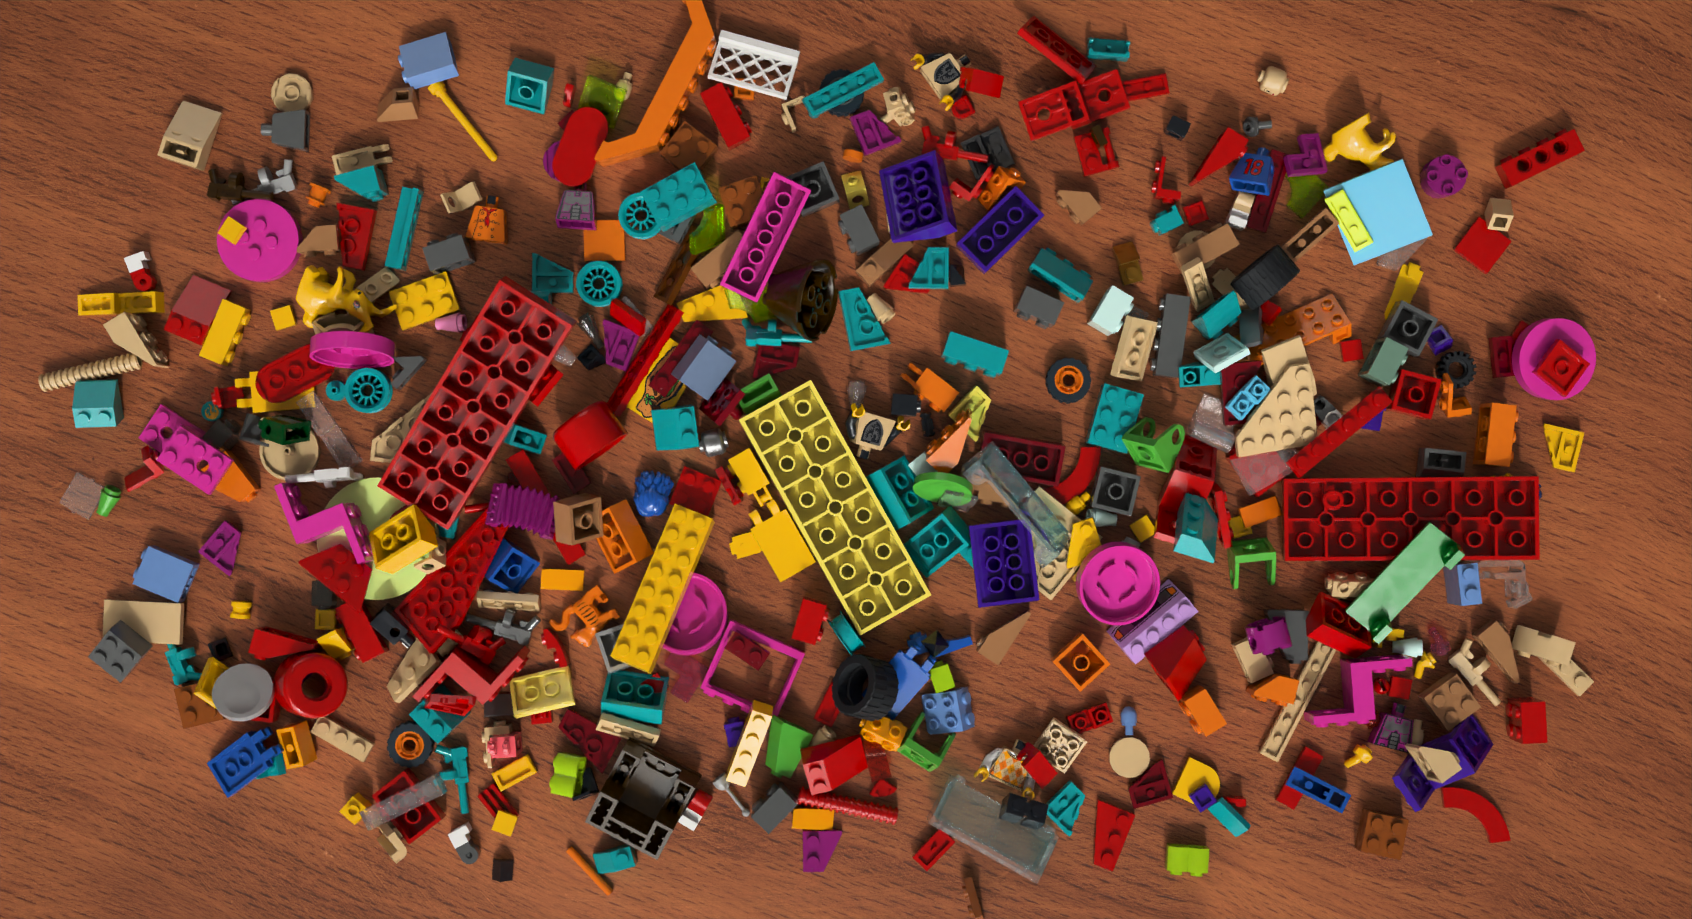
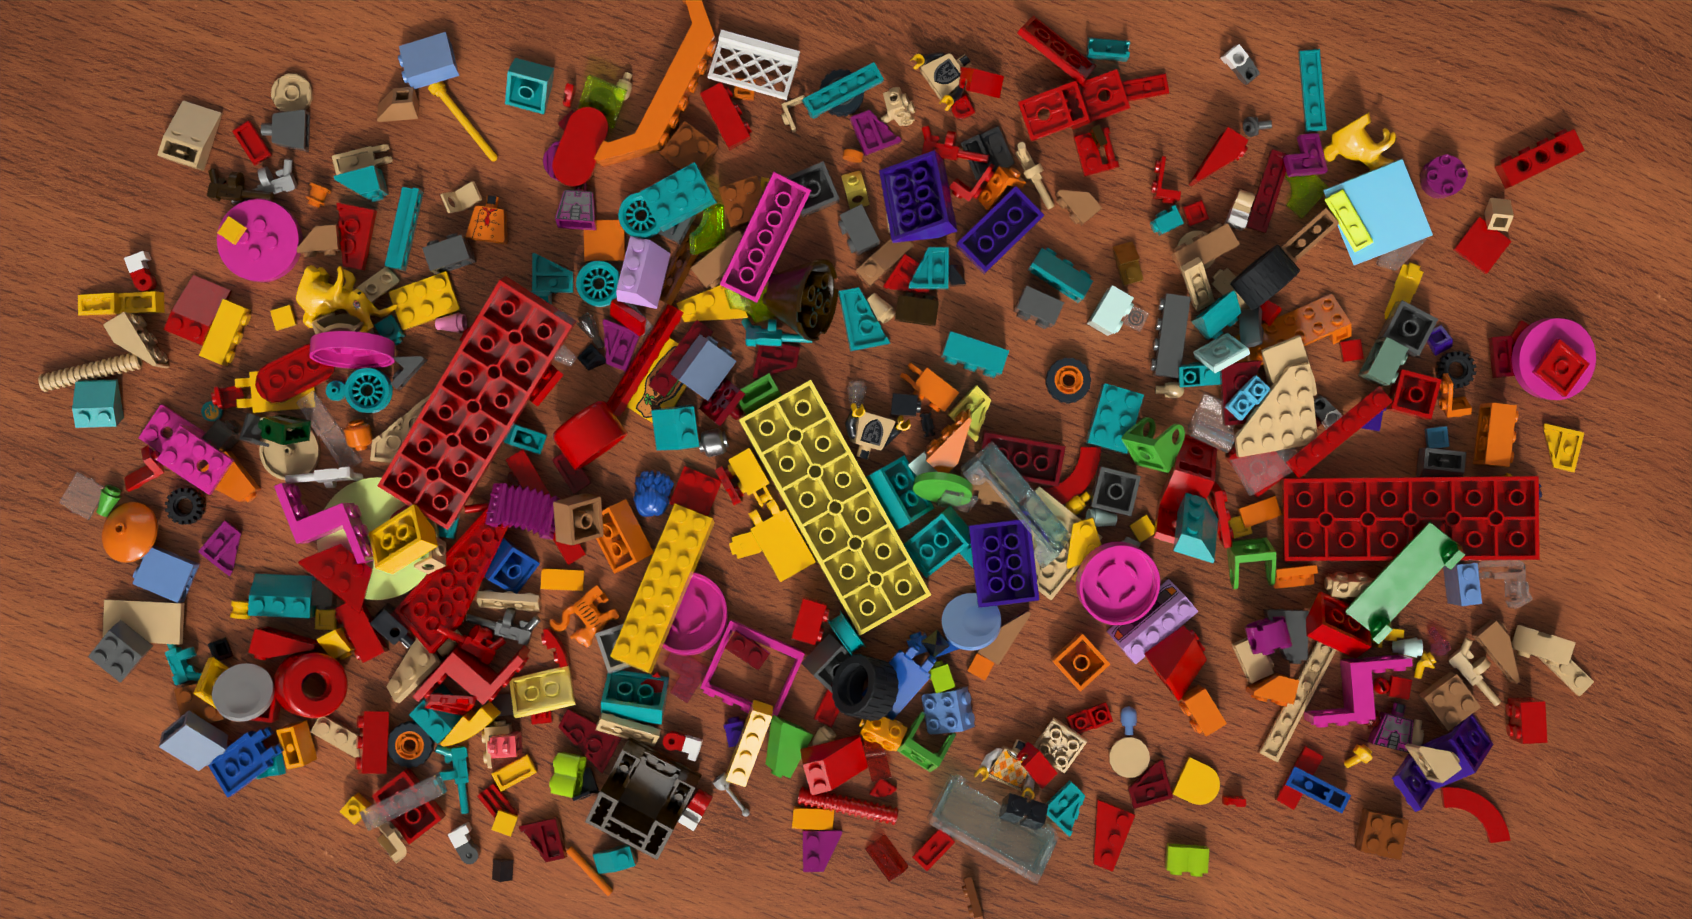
dark grey brick [751,782,798,834] -> none
tan plate [1110,315,1158,381] -> none
black slope [1164,116,1191,141] -> none
dark purple tile [1188,783,1217,813] -> none
teal tile [1207,797,1251,837] -> none
blue torso [1229,147,1274,196] -> none
tan head [1257,66,1289,96] -> none
red tile [1322,490,1344,510] -> none
none -> orange dish [102,502,158,563]
none -> brick [159,711,228,771]
none -> black tyre [165,488,206,525]
none -> red tile [232,120,272,166]
none -> teal slope [248,573,317,618]
none -> orange head [344,419,373,451]
none -> red brick [355,711,389,774]
none -> teal bracket [374,314,406,346]
none -> yellow slope [440,701,501,747]
none -> dark red wing [519,817,567,862]
none -> lavender slope [617,236,671,309]
none -> leg [663,731,703,761]
none -> dark grey slope [801,634,852,693]
none -> clear red slope [865,834,908,881]
none -> dark brown brick [894,292,939,327]
none -> medium blue piece [942,593,1001,651]
none -> orange tile [967,653,995,680]
none -> tan piece [1015,142,1055,210]
none -> tan cylinder [1155,382,1184,398]
none -> leg [1220,44,1260,85]
none -> orange bracket [1273,564,1318,589]
none -> teal tile [1298,49,1327,133]
none -> dark azure tile [1425,426,1449,449]

